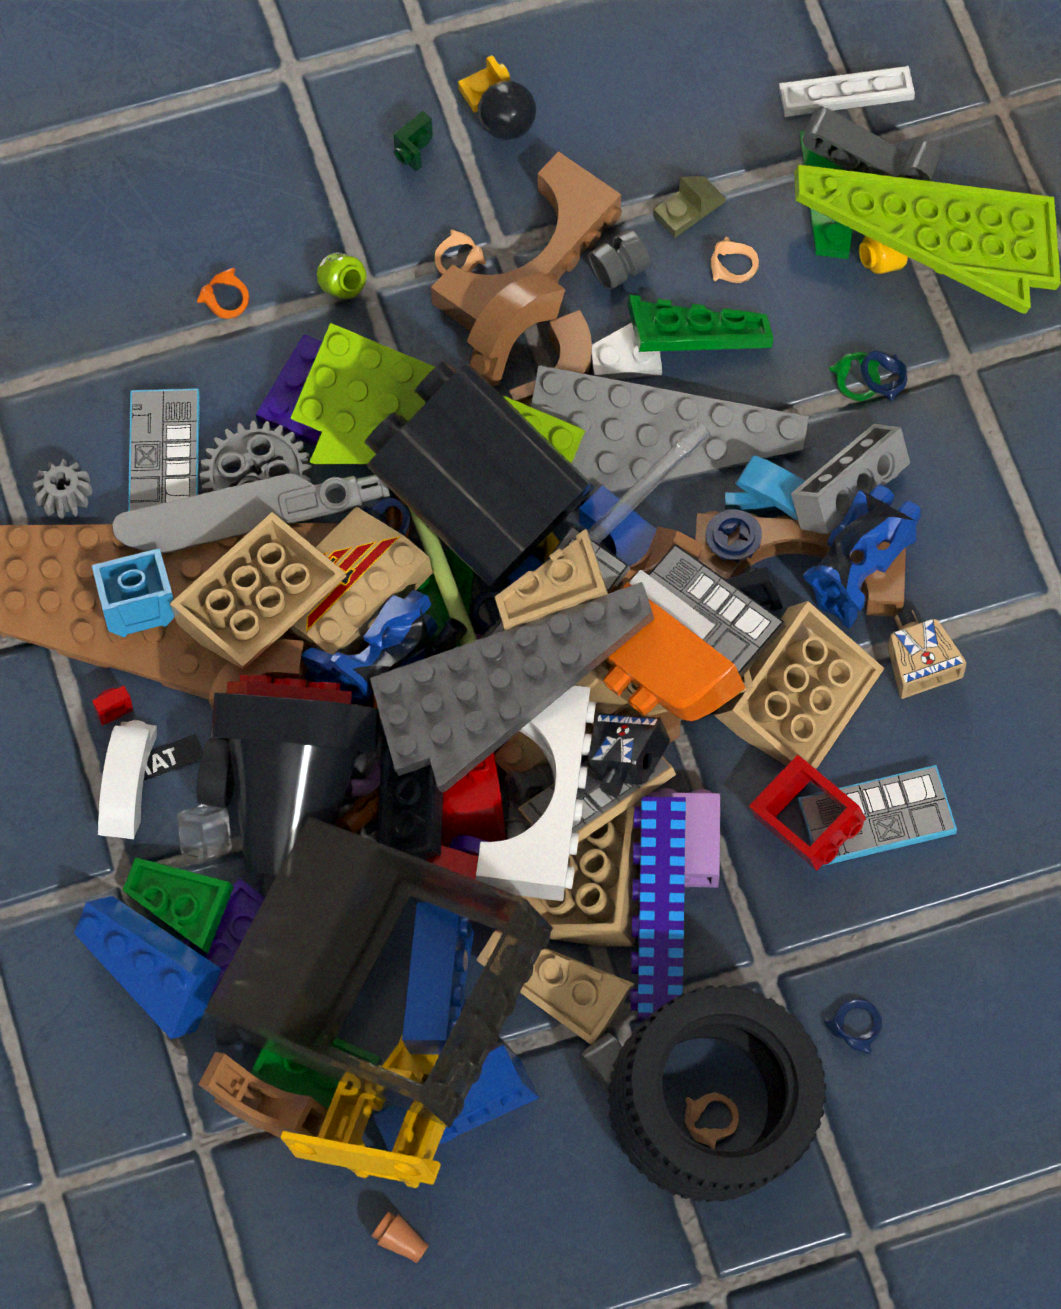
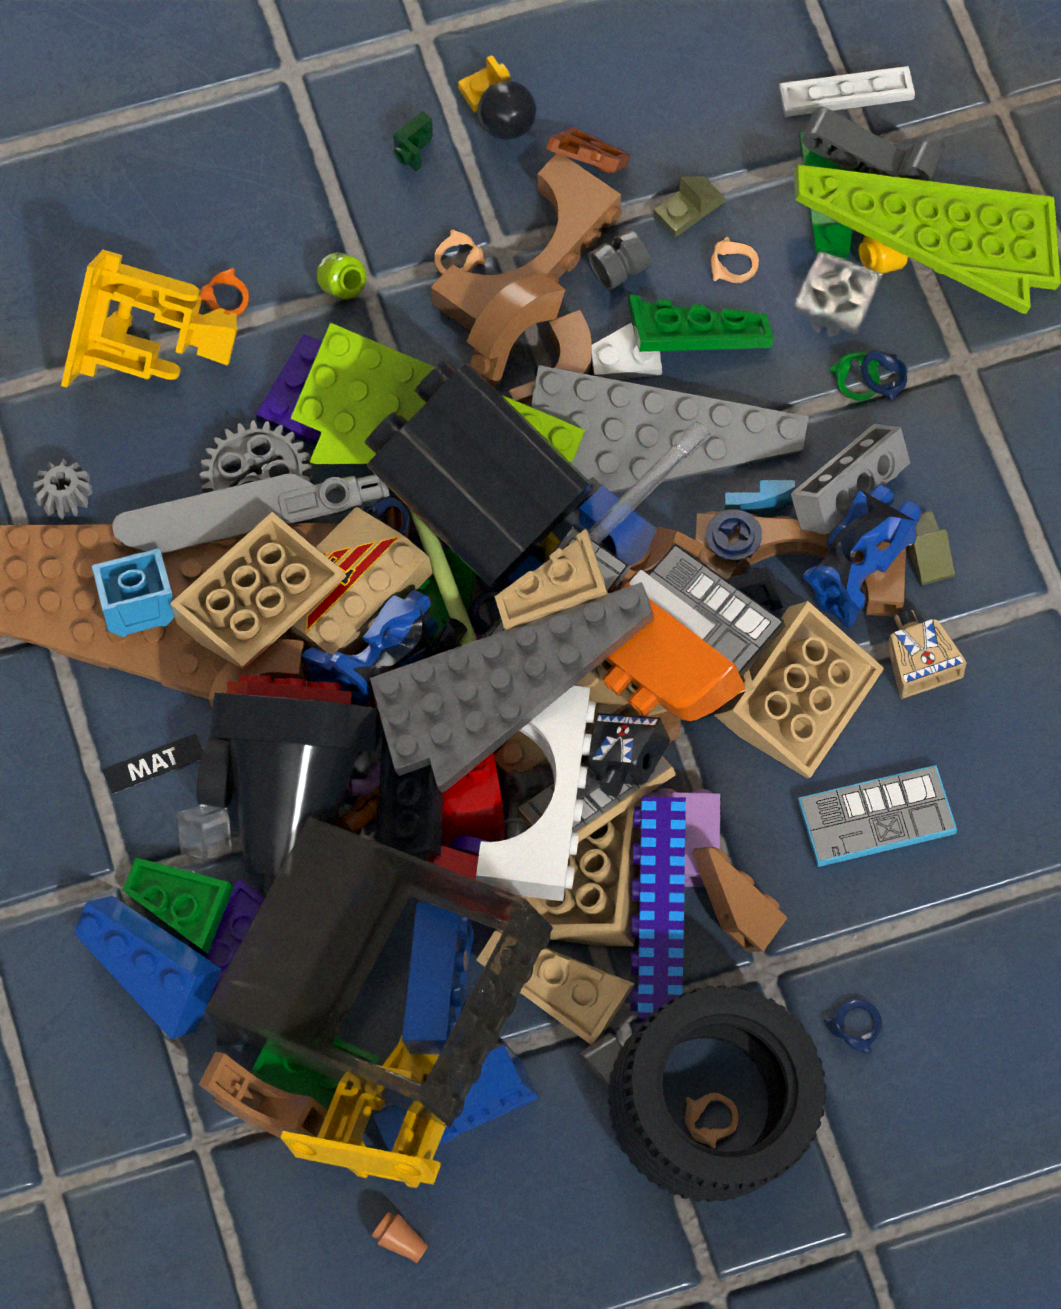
red plate [92,685,134,726] -> none
white arch [98,720,157,839] -> none
tile [128,389,200,511] -> none
dark azure slope [735,455,805,520] -> none
red window [749,755,866,871] -> none
none -> yellow container [61,249,238,388]
none -> dark orange wing [546,127,631,173]
none -> medium nougat slope [692,847,788,952]
none -> clear piece [793,251,882,337]
none -> olive slope [906,511,955,586]

